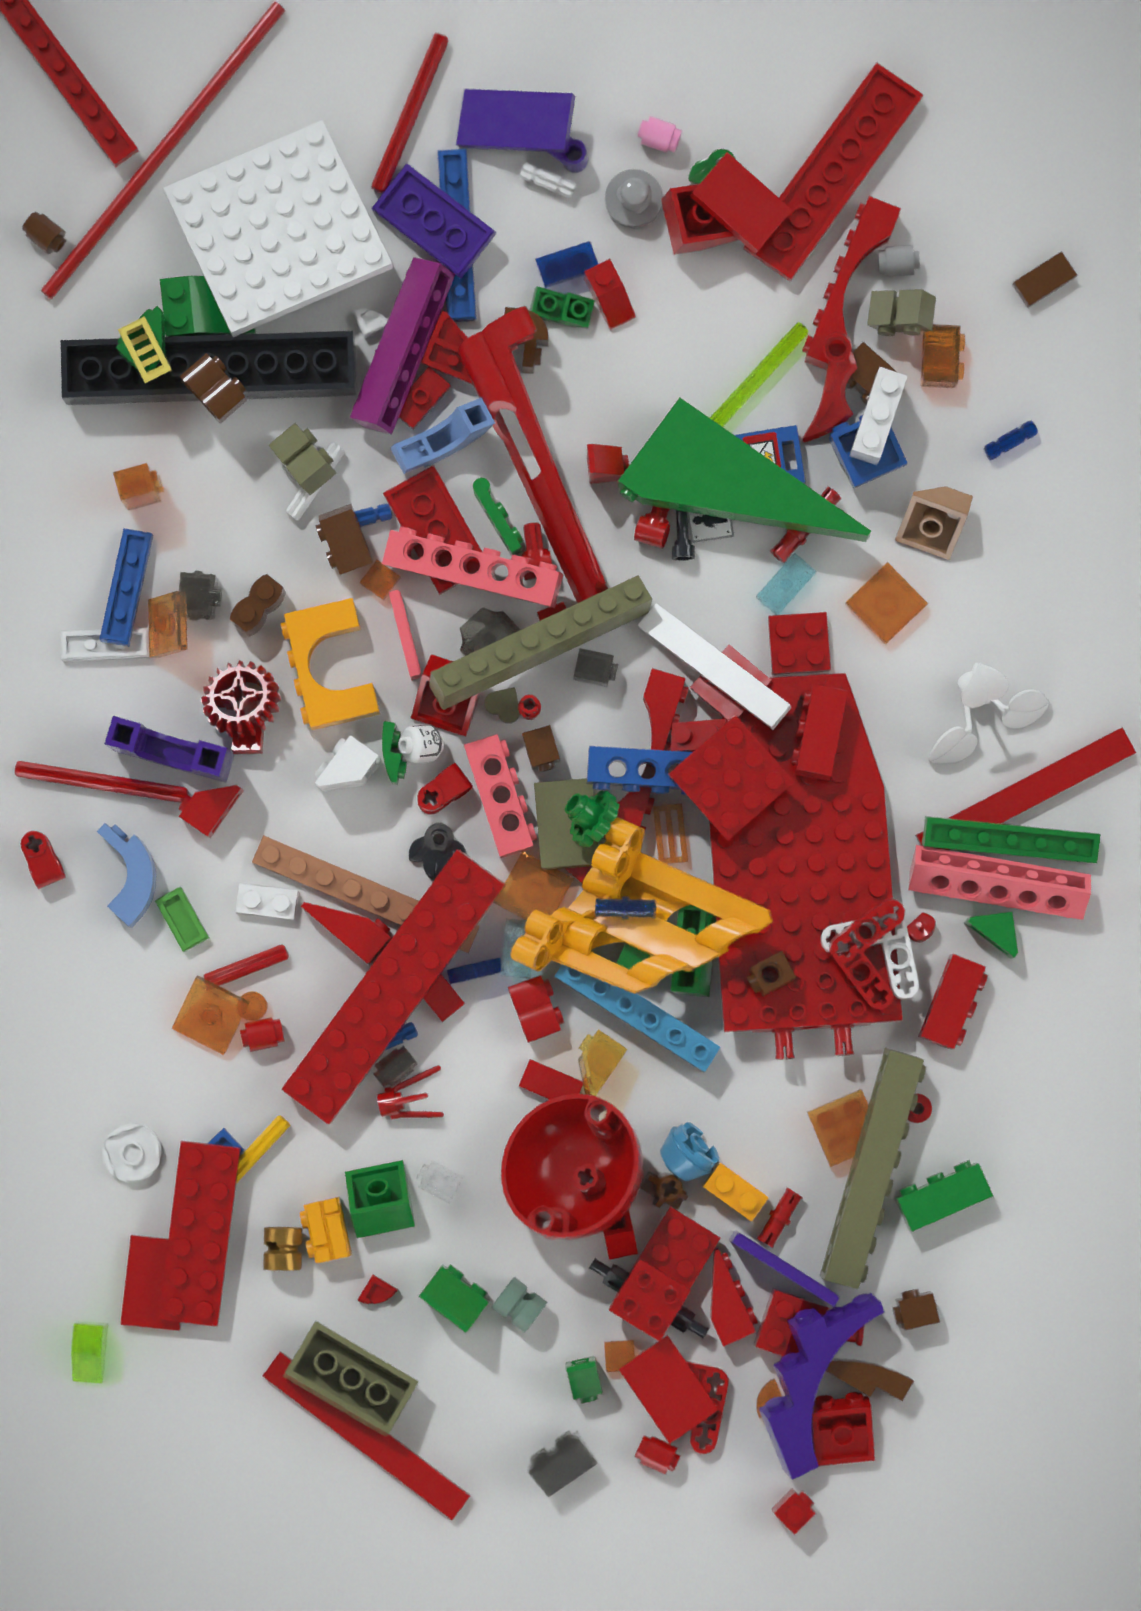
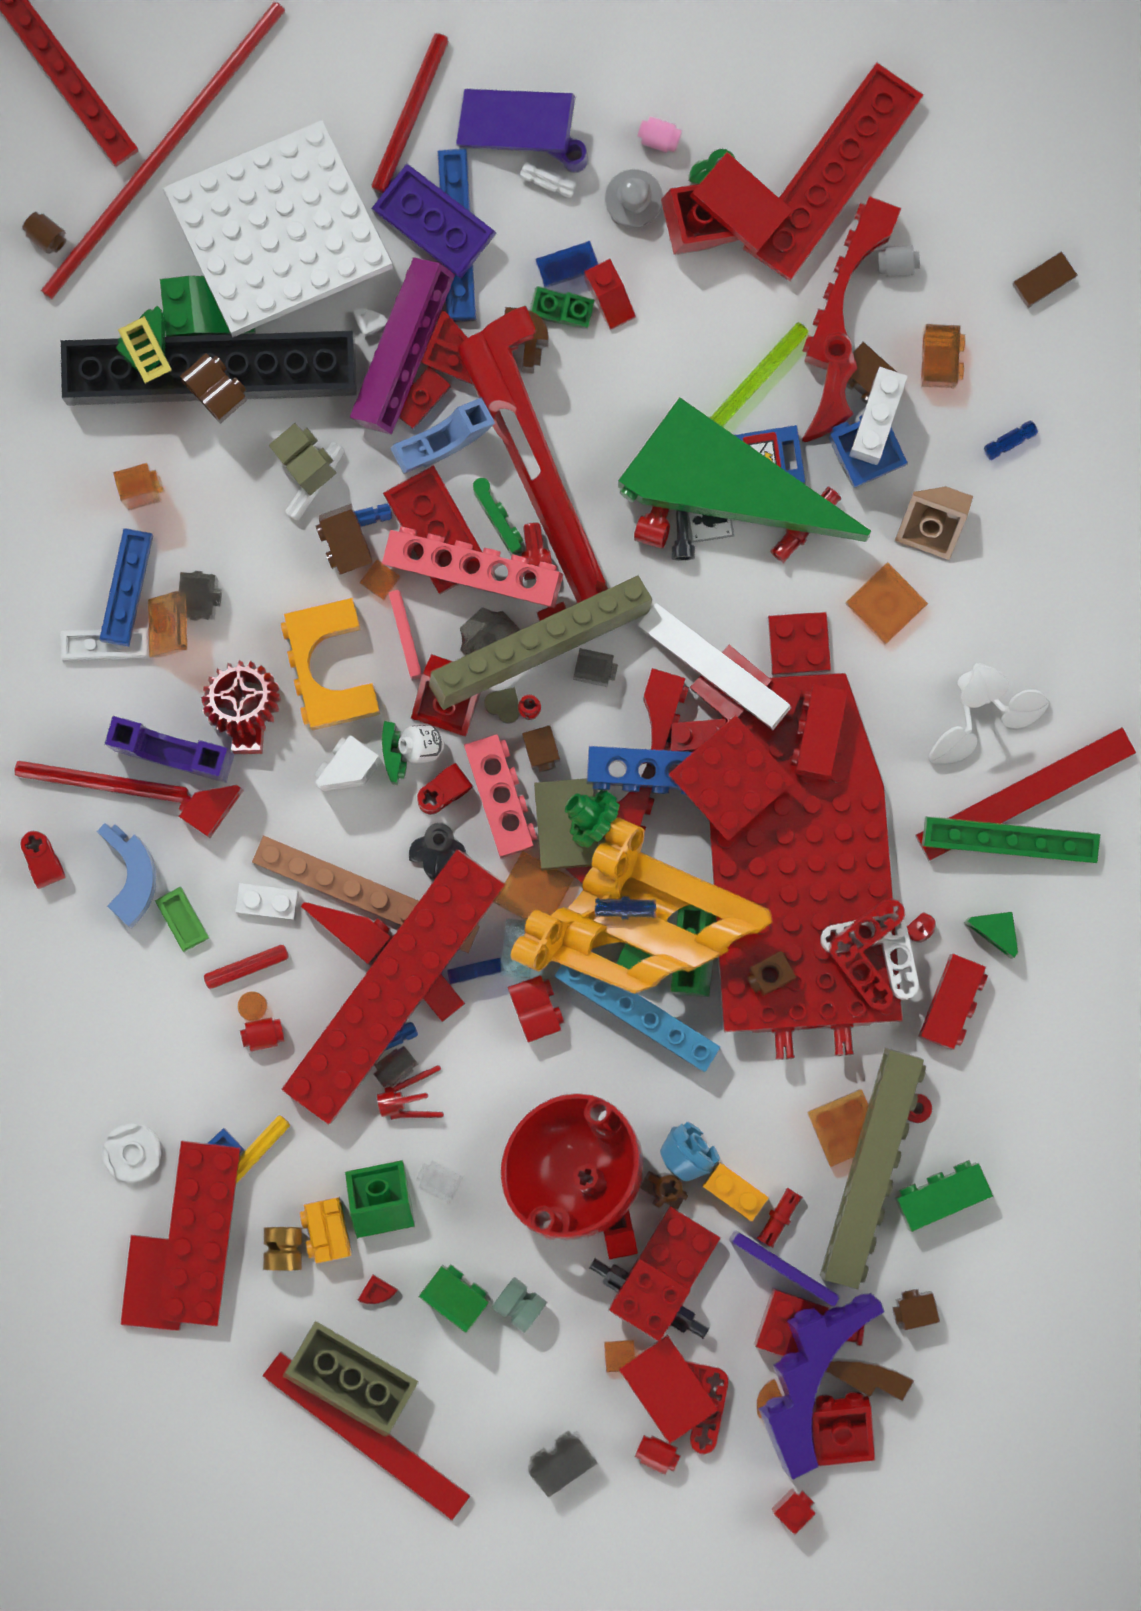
clear neon green slope [71,1321,108,1384] -> none
clear orange plate [171,976,250,1055] -> none
reddish brown brick [230,574,286,637] -> none
red tile [518,1059,584,1099] -> none
green slope [566,1356,603,1403] -> none
clear yellow slope [578,1029,628,1096] -> none
red slope [587,444,629,484] -> none
clear orange tile [653,803,688,864] -> none
red slope [710,1248,758,1347] -> none
clear light blue plate [756,553,817,615] -> none
olive piece [867,289,936,336] -> none
coral brick [908,845,1091,920] -> none

